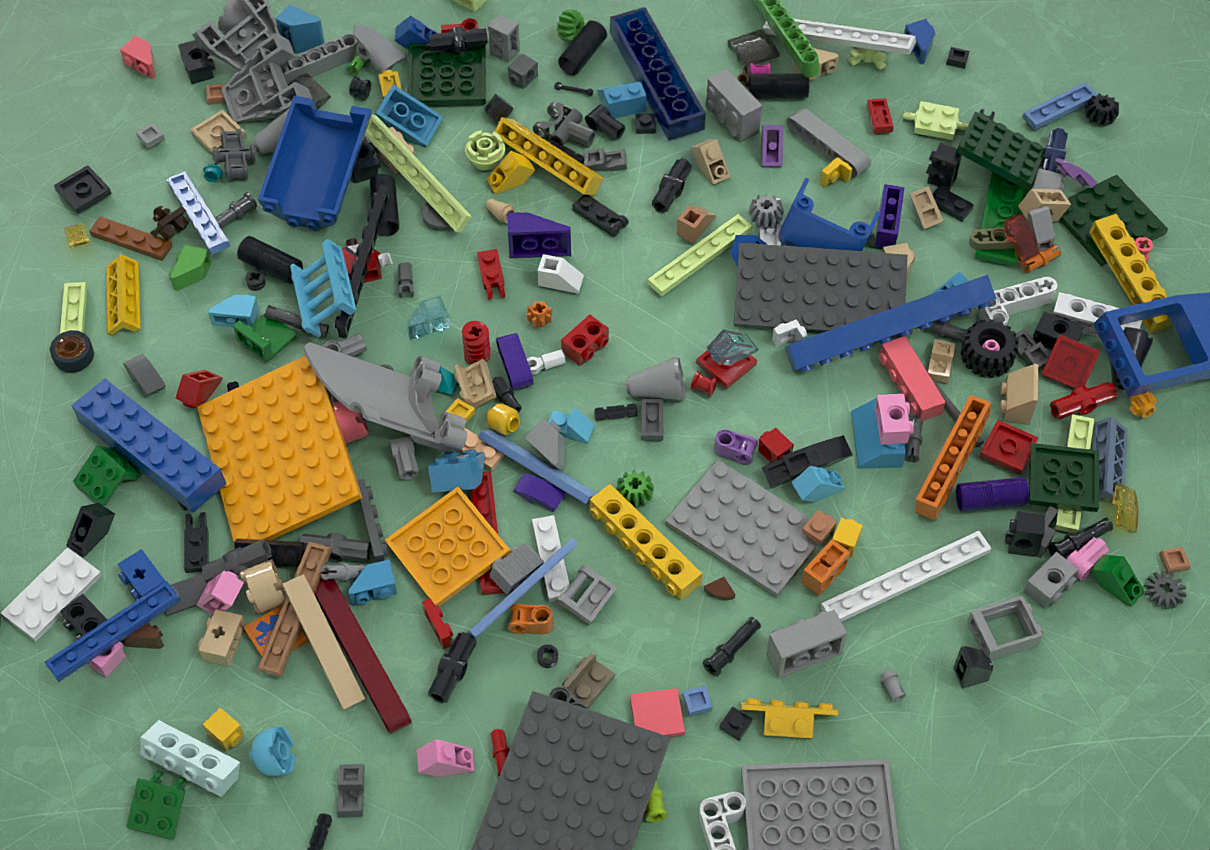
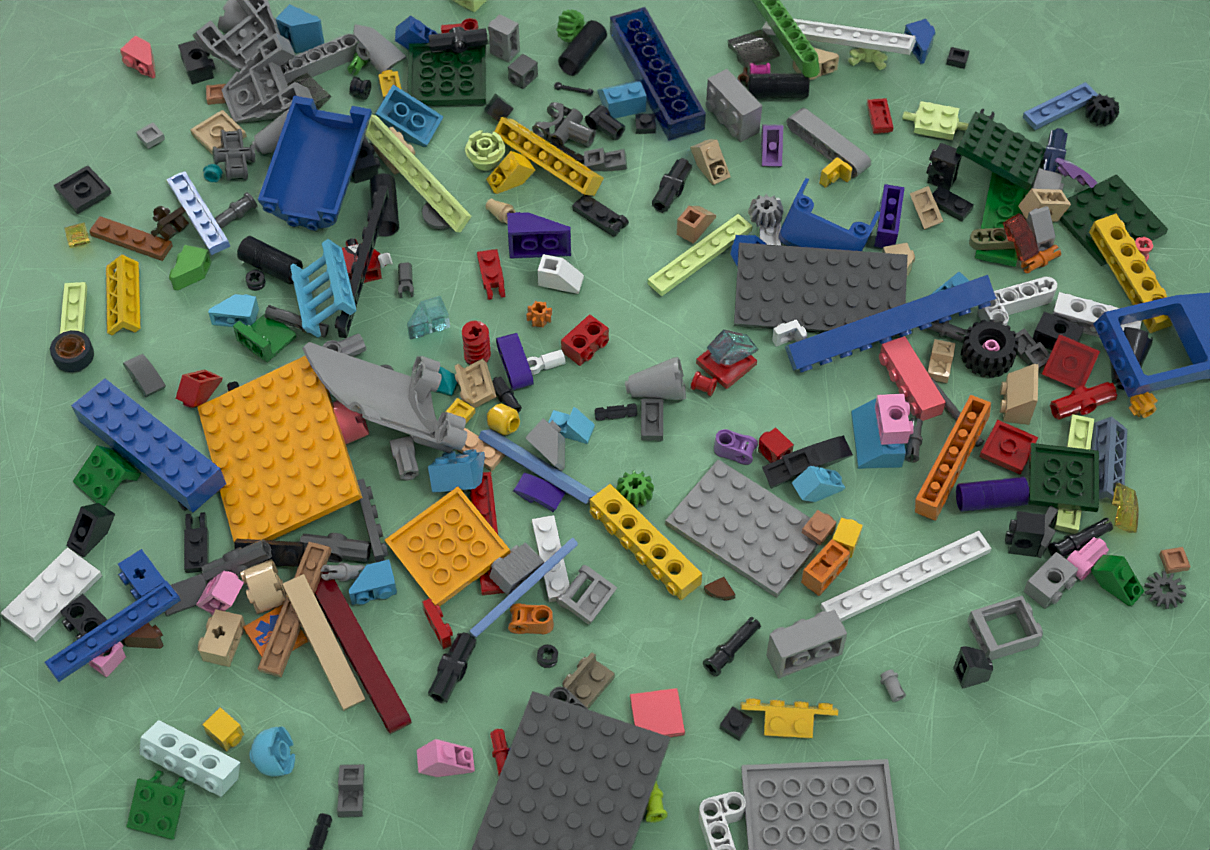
medium blue plate [682,686,712,717] -> none

